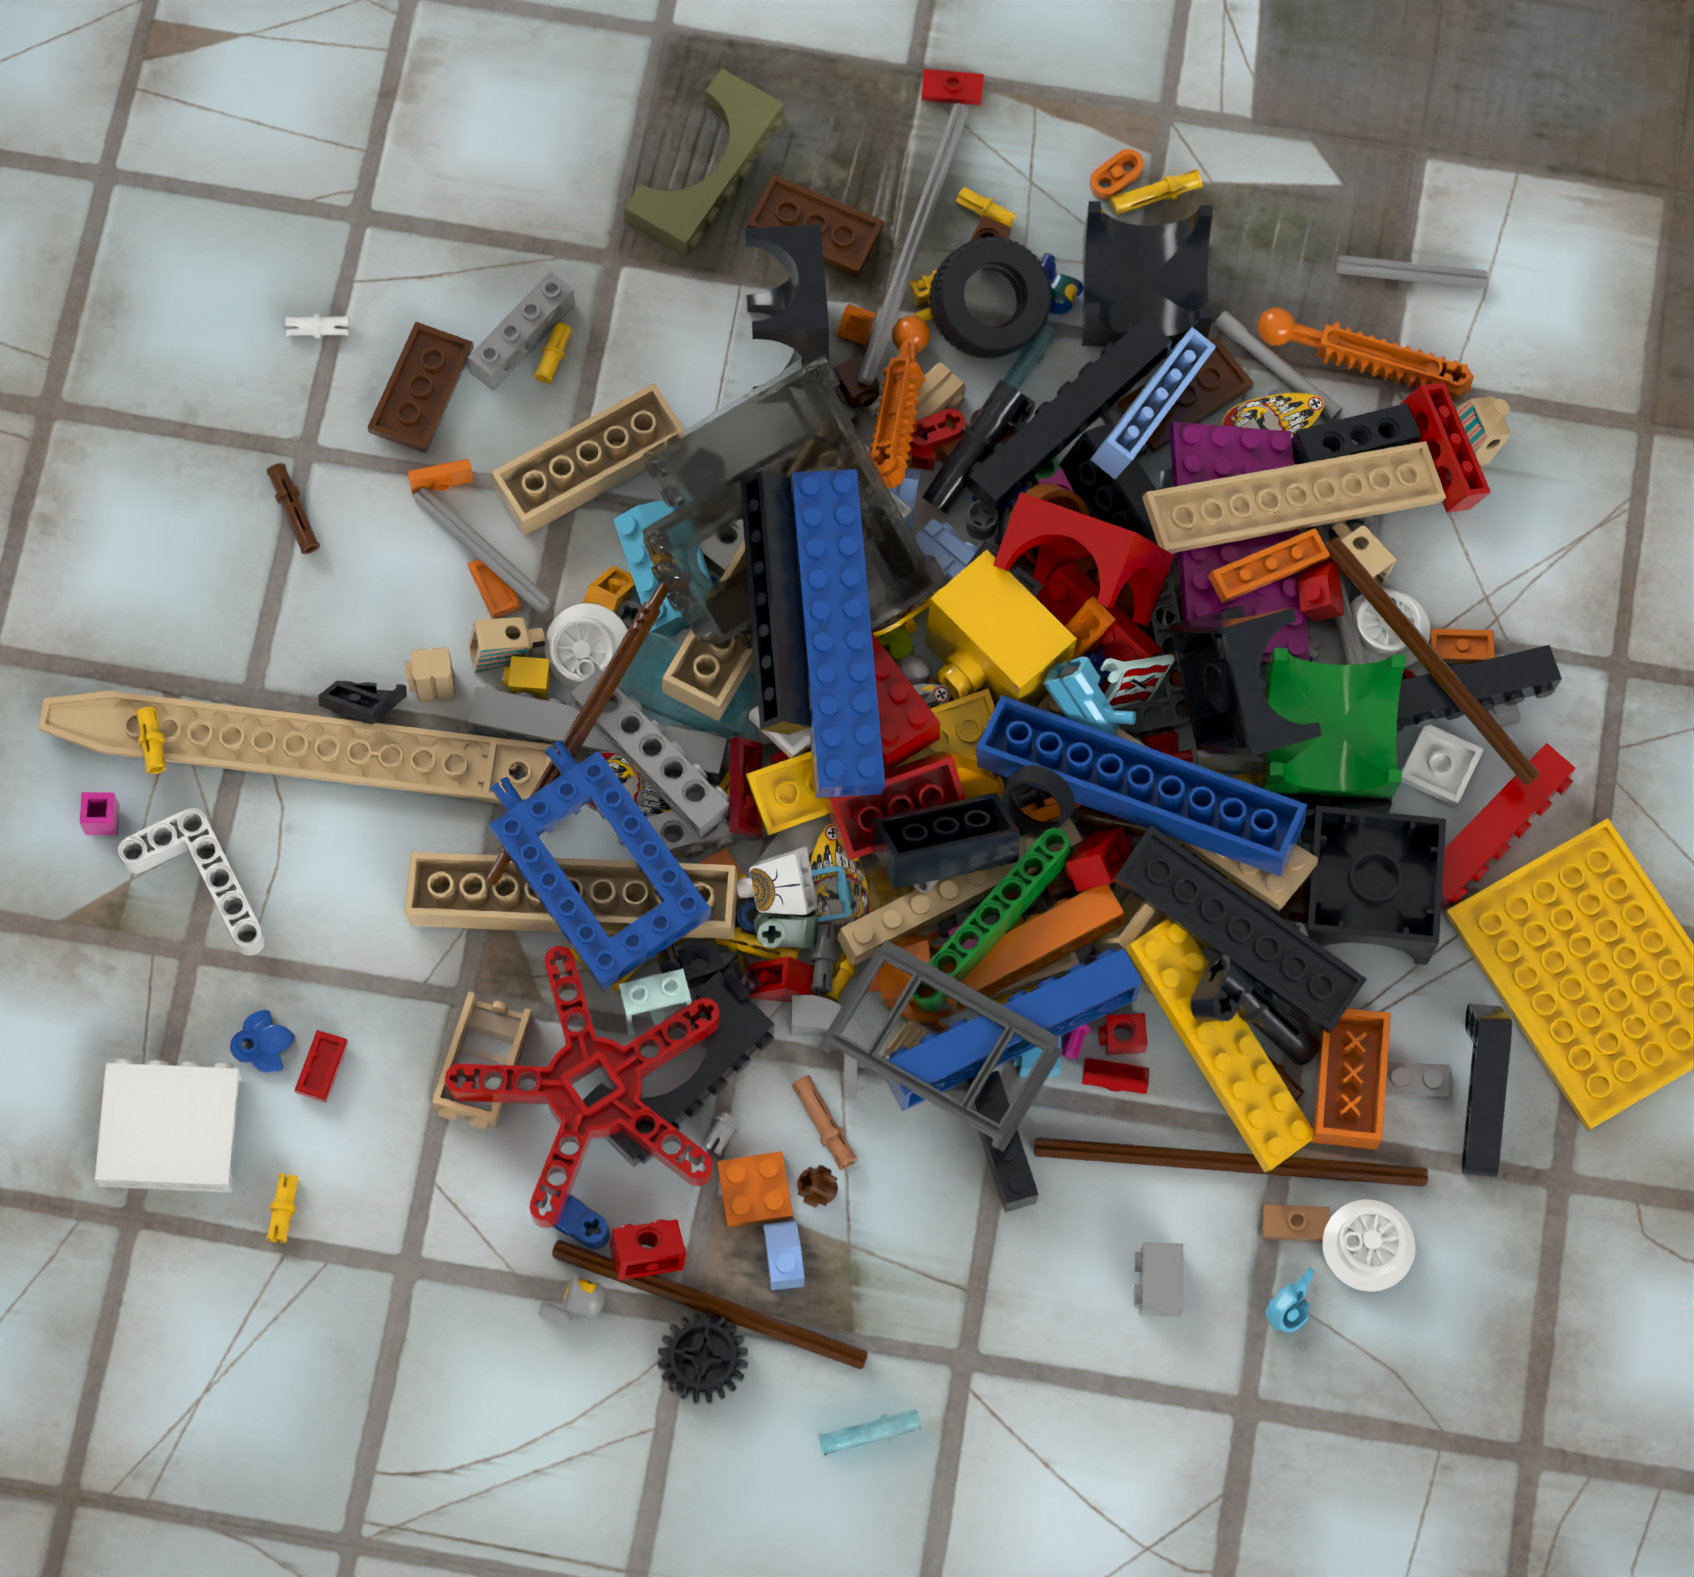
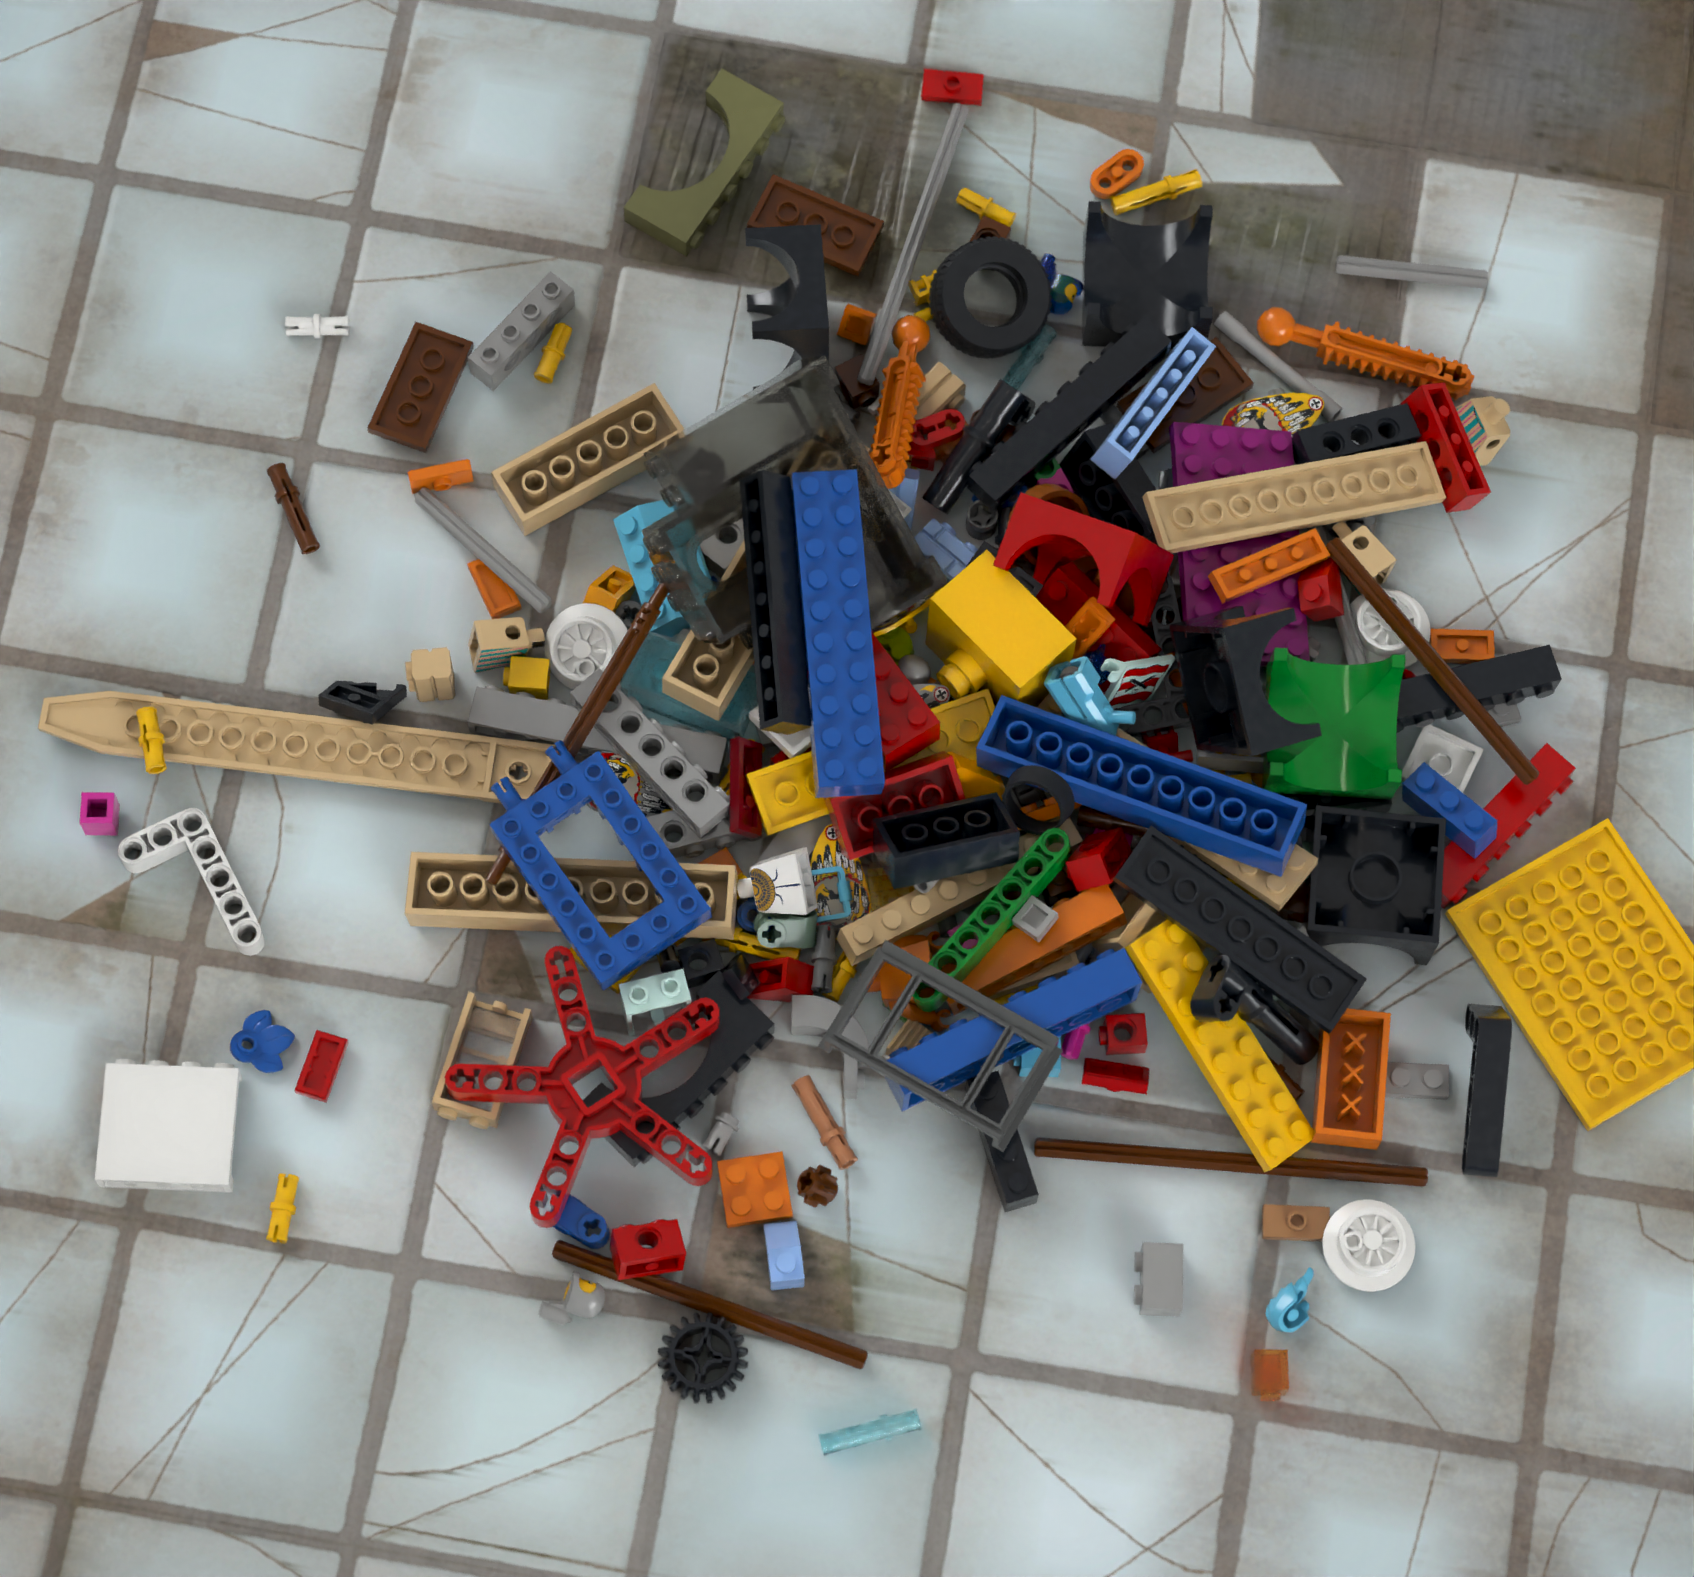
none -> light grey plate [1012,895,1059,942]
none -> clear orange brick [1250,1349,1289,1401]
none -> blue brick [1402,762,1497,859]

